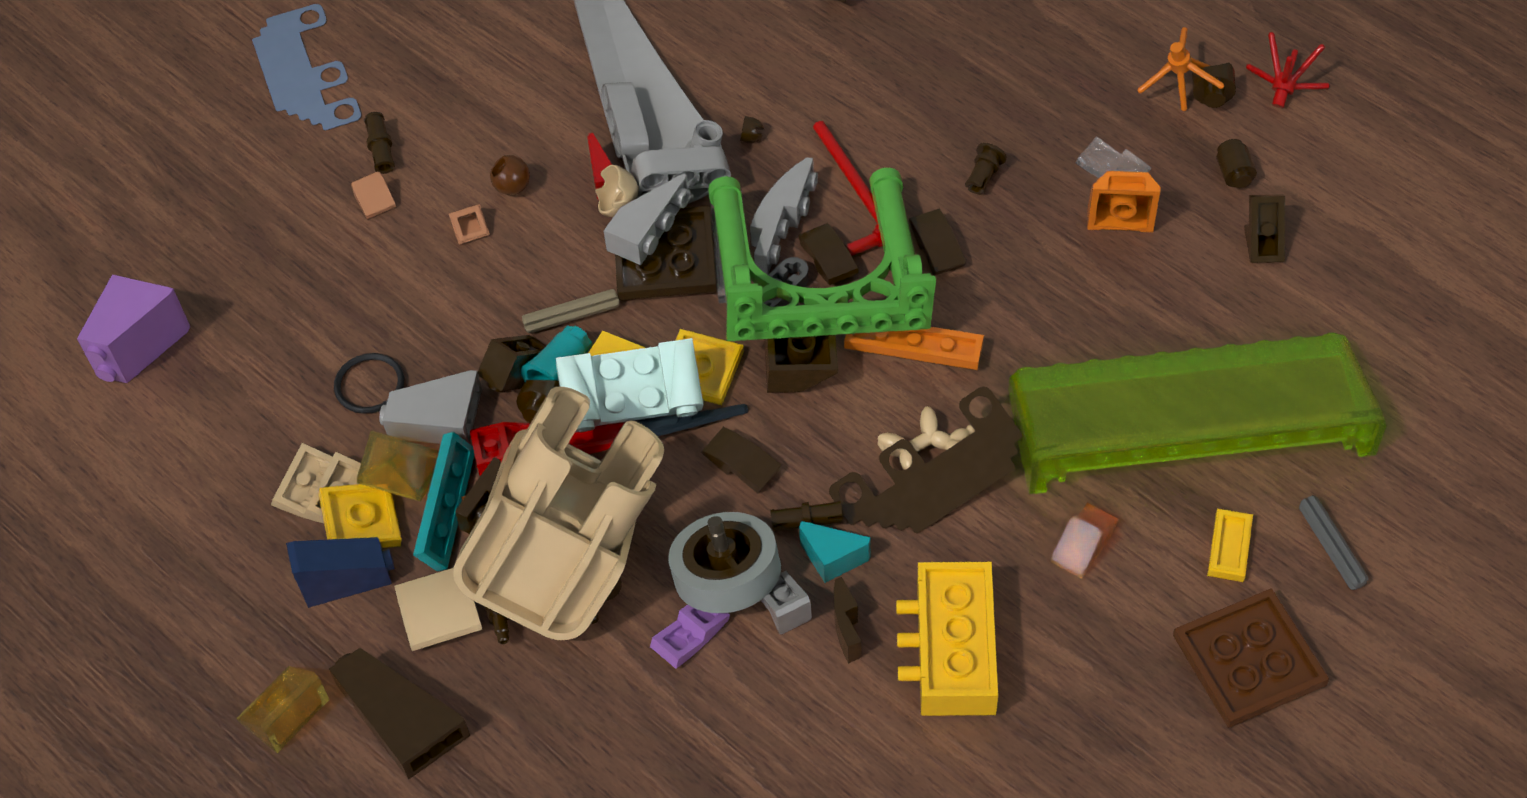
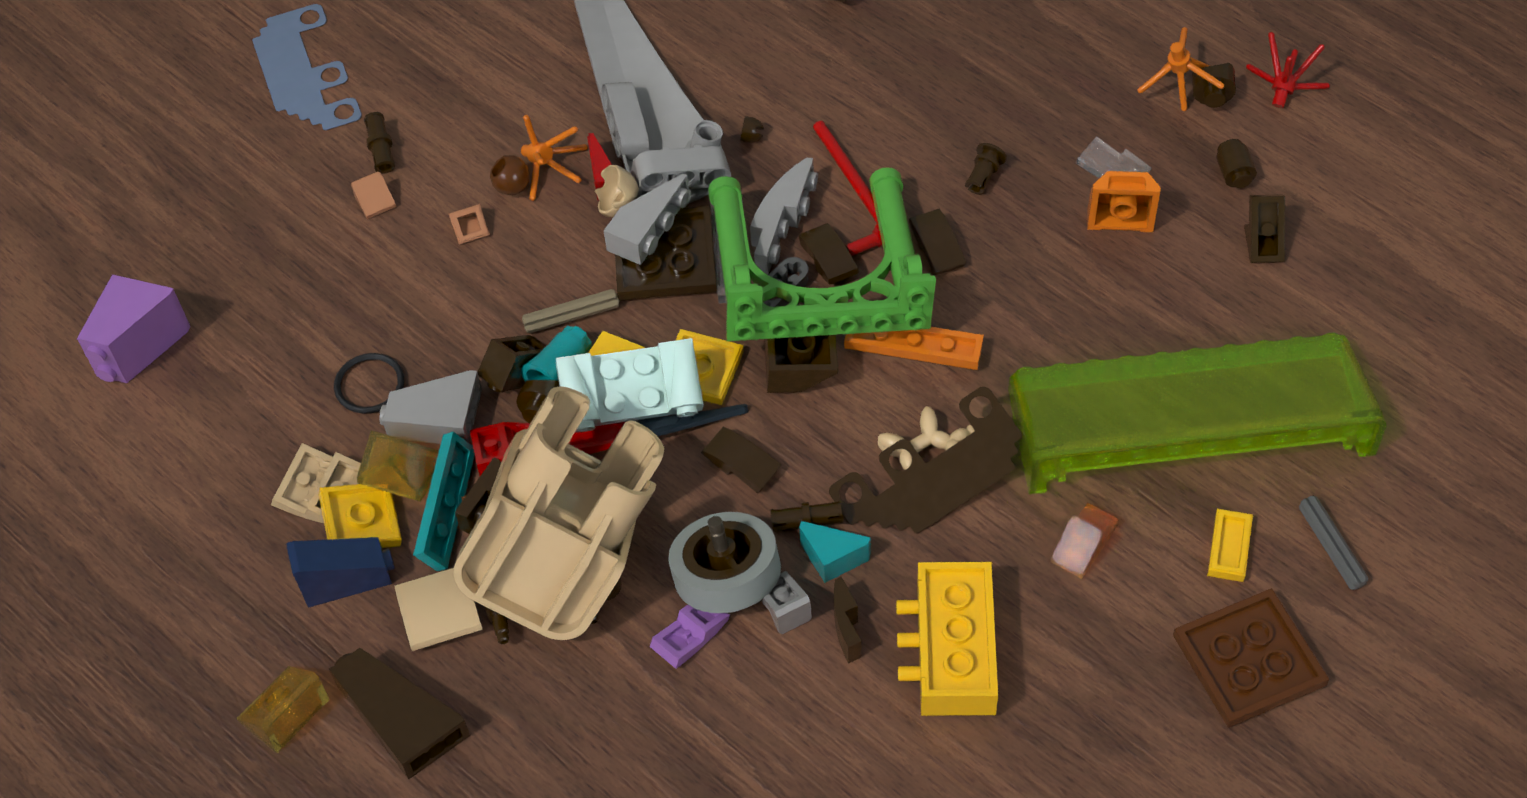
none -> orange plant [521,115,588,201]

